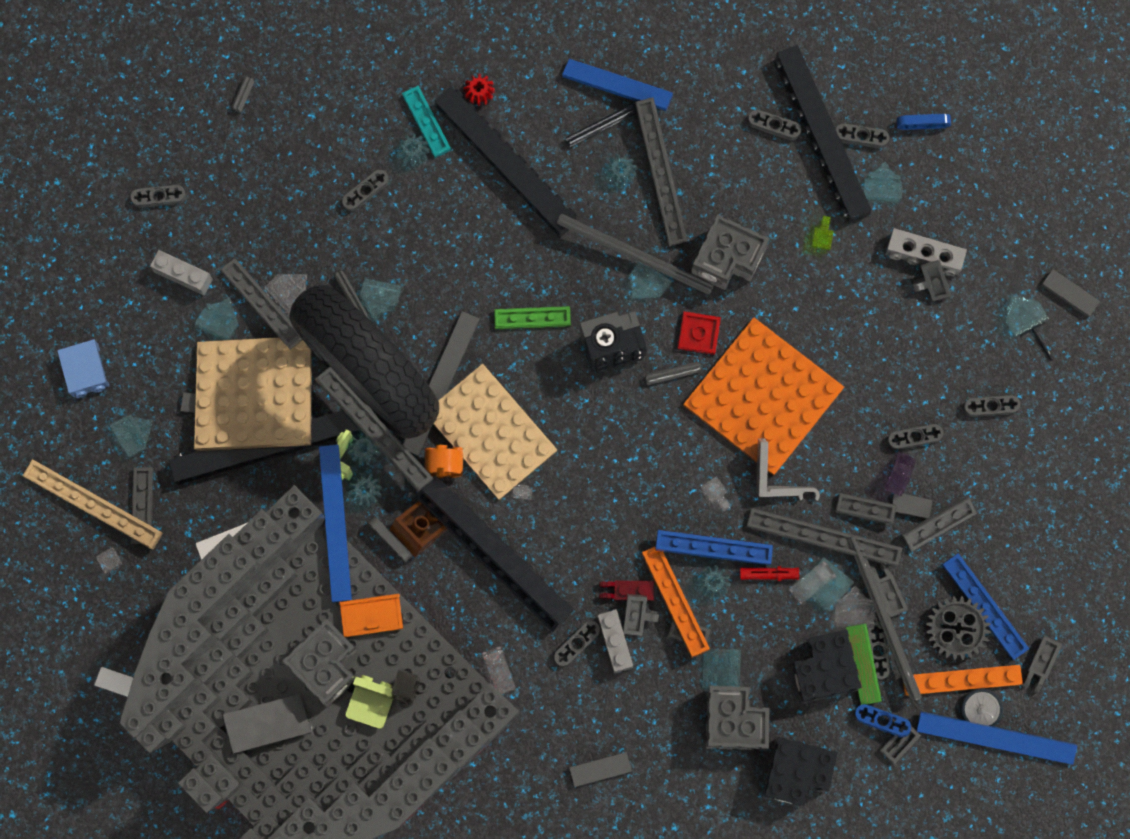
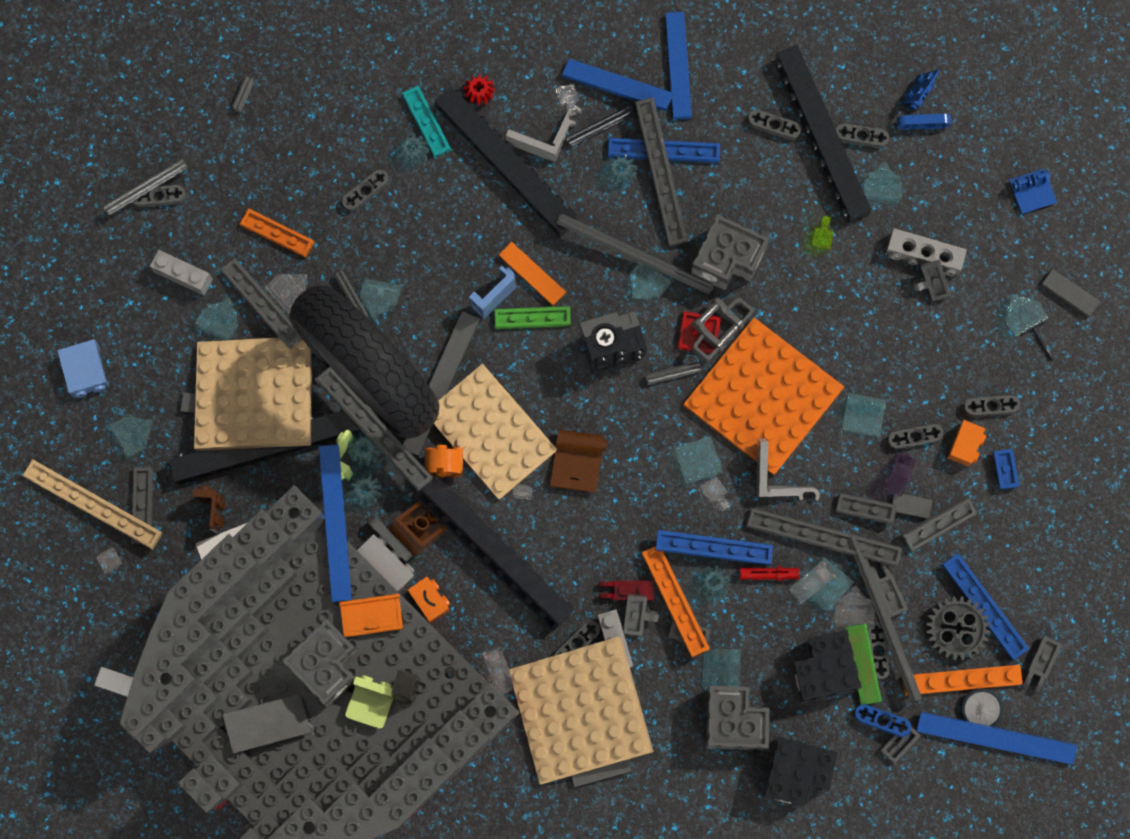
none -> dark grey axle [103,159,188,215]
none -> reddish brown bracket [193,486,225,534]
none -> orange tile [239,208,315,259]
none -> light grey brick [357,534,415,593]
none -> orange brick [408,577,450,624]
none -> medium blue panel [469,265,516,319]
none -> orange tile [499,242,566,306]
none -> light grey hinge [506,106,582,162]
none -> tan plate [509,636,654,785]
none -> reddish brown door [550,429,608,493]
none -> clear plate [556,84,579,116]
none -> blue tile [608,138,720,163]
none -> blue tile [665,12,692,120]
none -> clear light blue tile [674,436,723,485]
none -> dark grey bar [692,297,754,363]
none -> clear light blue hinge [842,393,887,437]
none -> blue hinge [901,70,940,110]
none -> orange brick [947,420,986,467]
none -> blue plate [992,449,1020,490]
none -> blue hinge [1009,169,1057,214]

